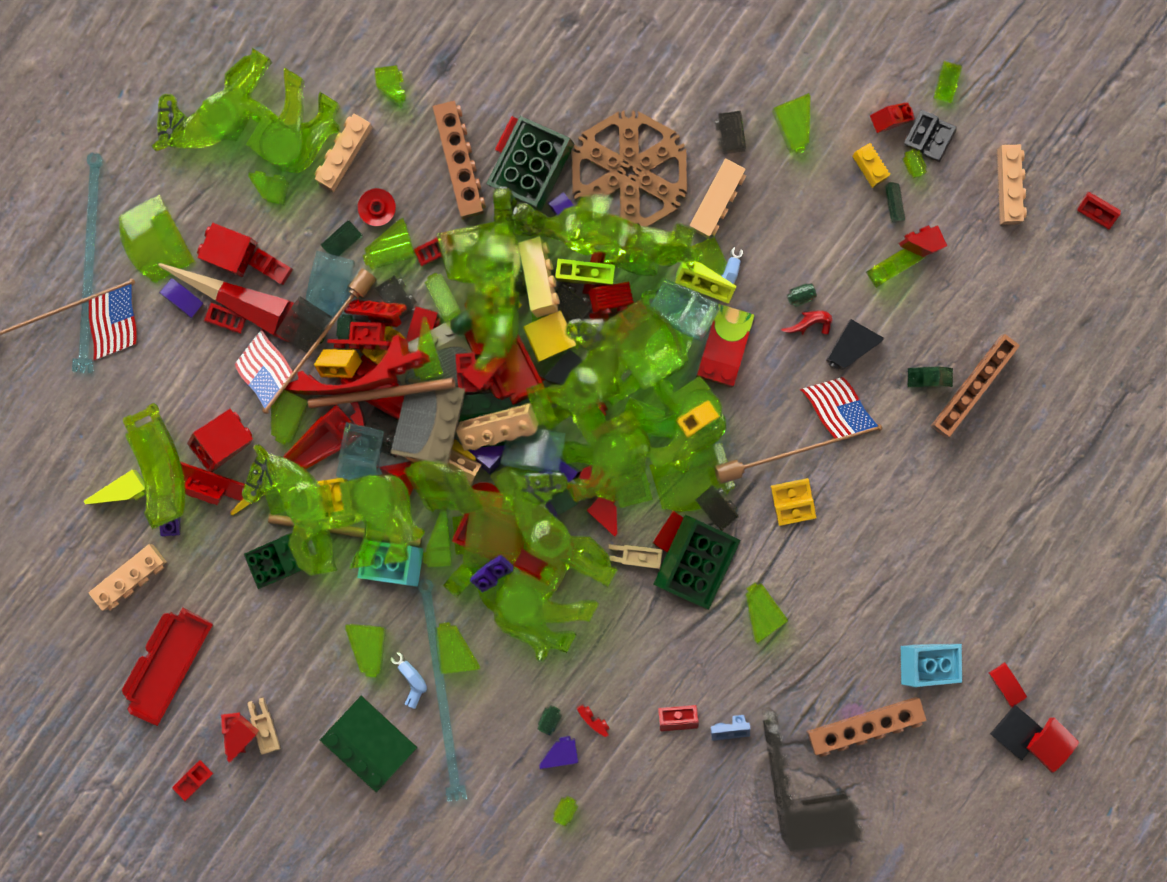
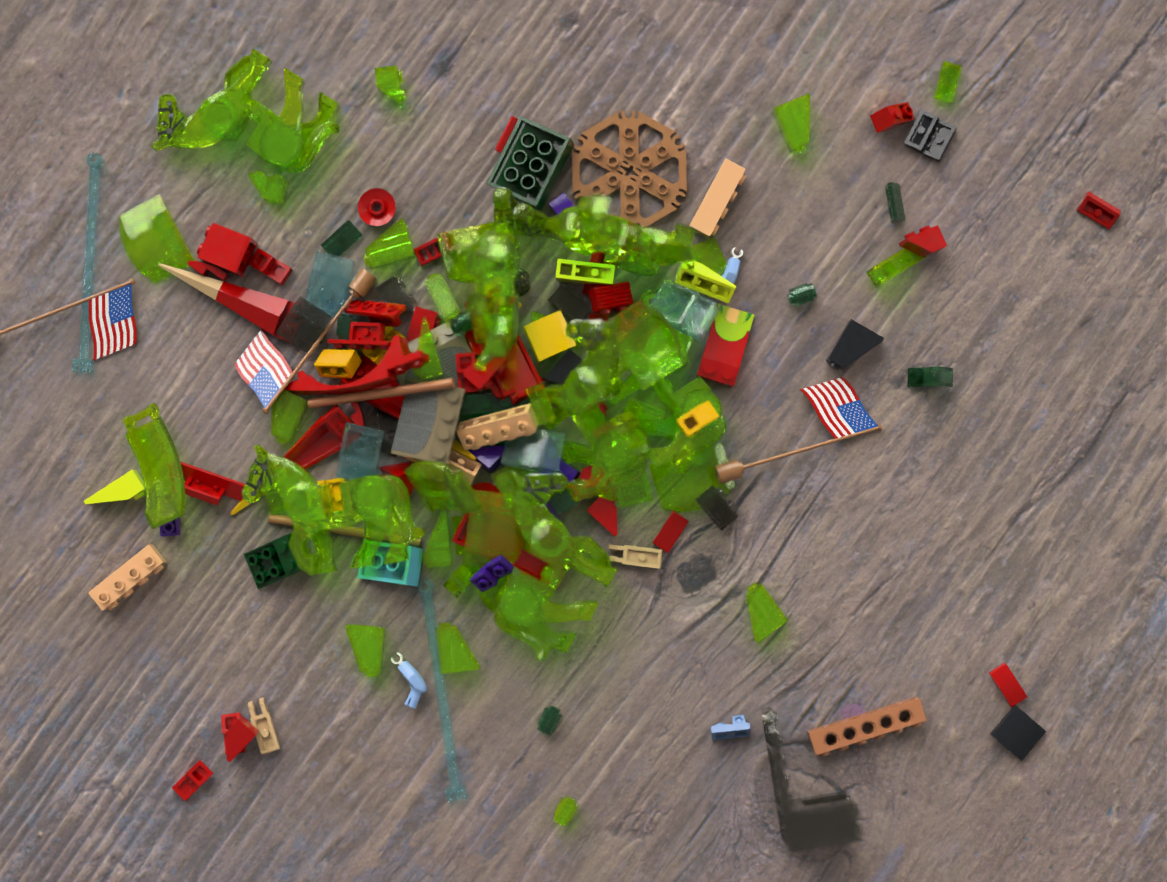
red slope [122,607,213,726] -> none
dark purple slope [159,278,203,318] -> none
red slope [187,409,253,472] -> none
red slope [204,303,246,334] -> none
light nougat brick [314,114,373,192] -> none
dark green slope [320,695,418,793] -> none
nougat brick [433,100,486,219] -> none
brick [518,236,560,318] -> none
dark purple slope [539,736,578,769] -> none
red slope [576,704,610,737] -> none
dark green slope [653,515,741,610] -> none
red slope [658,705,698,731] -> none
clear smoke brick [714,111,746,154] -> none
yellow slope [770,478,816,526] -> none
red piece [781,310,833,335] -> none
yellow brick [852,143,890,188] -> none
medium azure slope [901,644,962,687] -> none
clear neon green brick [902,149,927,179] -> none
nougat brick [931,334,1020,438] -> none
light nougat brick [997,144,1027,225] -> none
red slope [1027,718,1079,773] -> none
none -> red slope [187,261,230,282]

